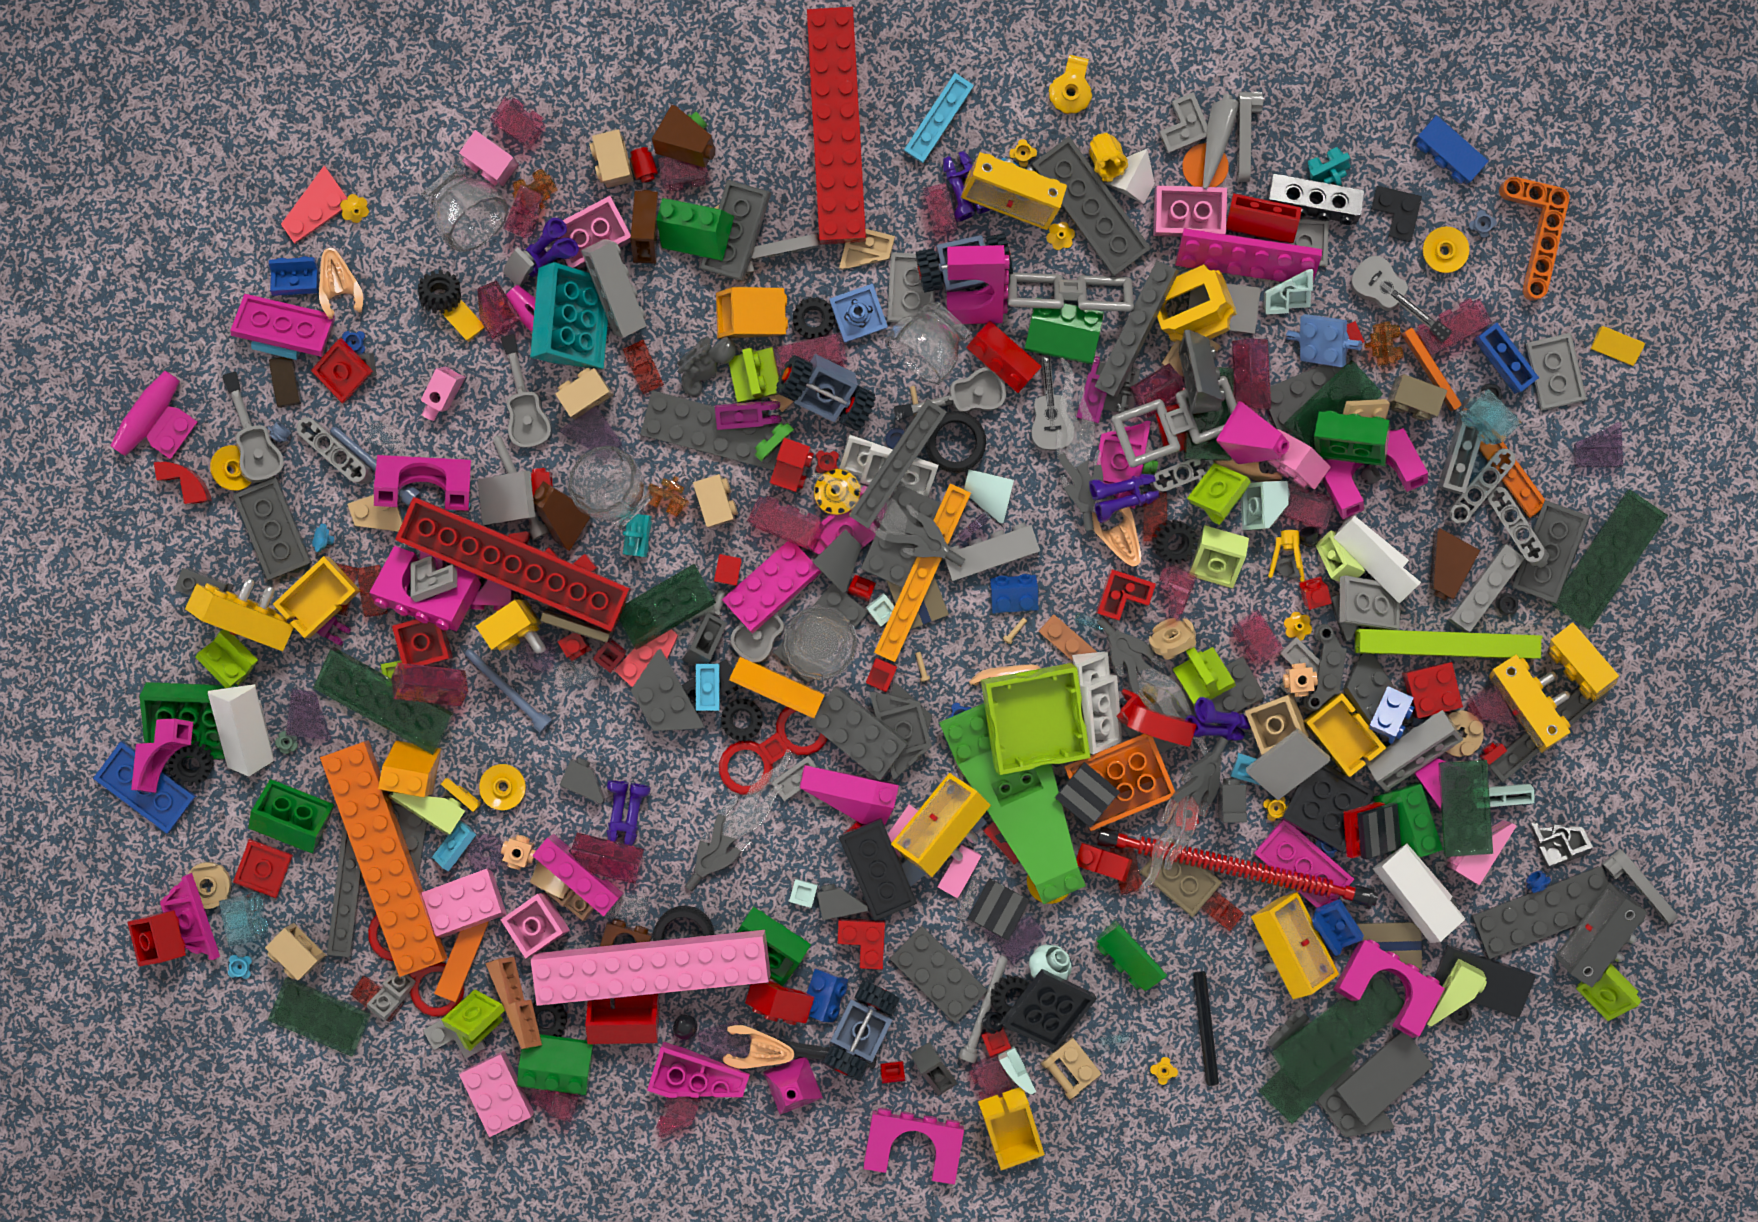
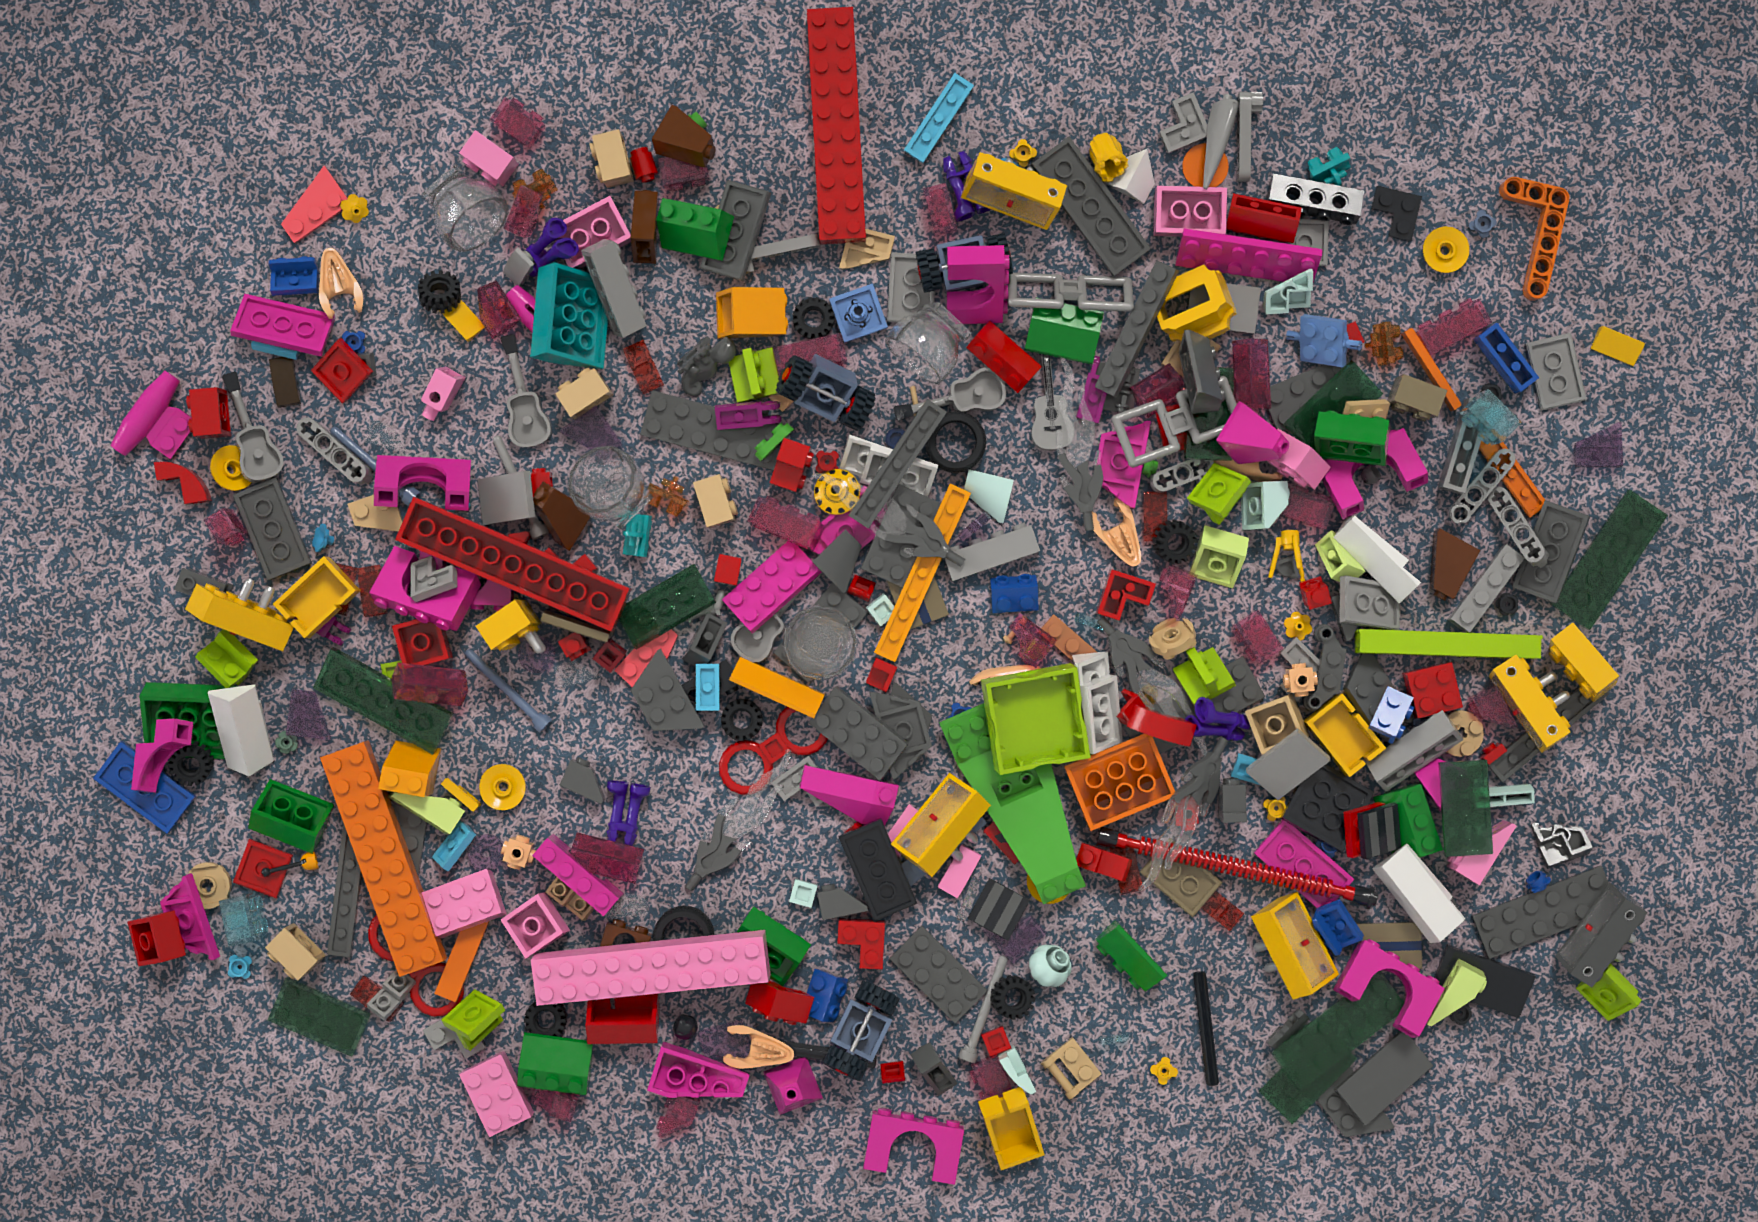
sand blue plate [267,422,291,442] -> none
nougat slope [485,957,542,1049] -> none
tan slope [530,861,570,899] -> none
tan piece [915,652,930,682] -> none
black plate [982,1011,1003,1034] -> none
black plate [1001,969,1097,1050] -> none
yellow plant [1046,222,1075,250] -> none
yellow animal [1049,54,1092,114] -> none
tile [1054,762,1120,828] -> none
dark purple piece [1089,474,1160,523] -> none
black plate [1299,526,1321,547] -> none
light grey piece [1351,256,1452,343] -> none
blue brick [1414,115,1488,185] -> none
light grey beam [1602,849,1678,925] -> none
none -> red brick [186,387,231,439]
none -> clear pink brick [204,508,248,546]
none -> hinge [261,851,319,877]
none -> clear pink arch [1009,613,1057,668]

